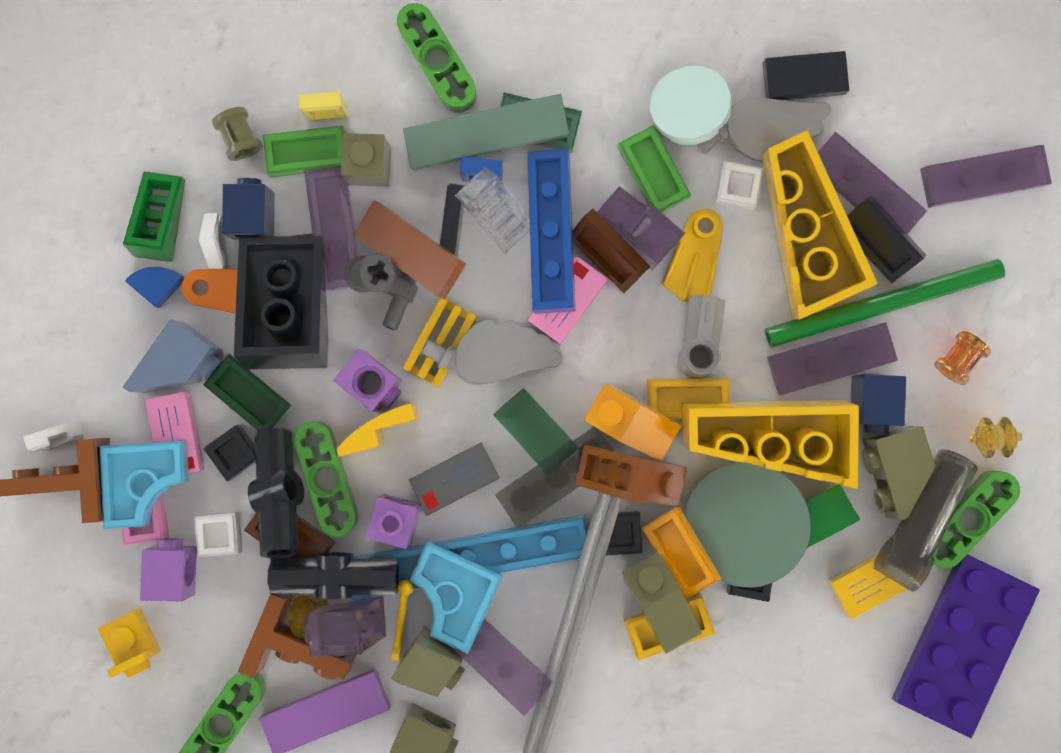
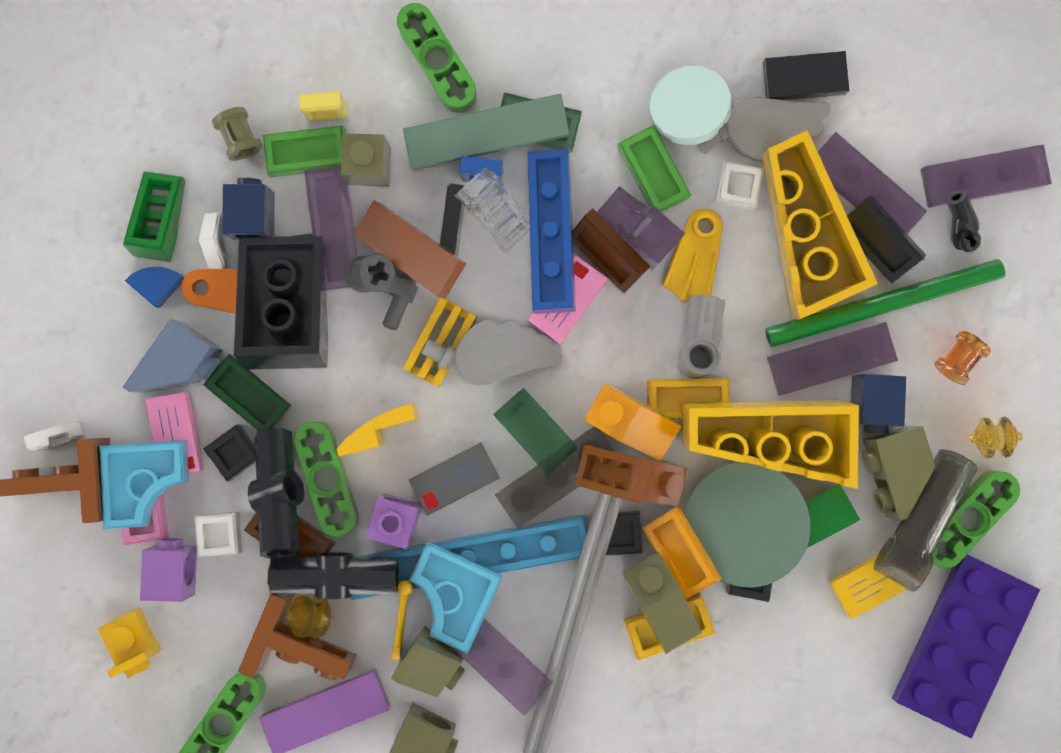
clear purple arch [304,595,386,657] -> none
medium lavender brick [333,348,403,412] -> none
none -> black arm [946,190,981,253]

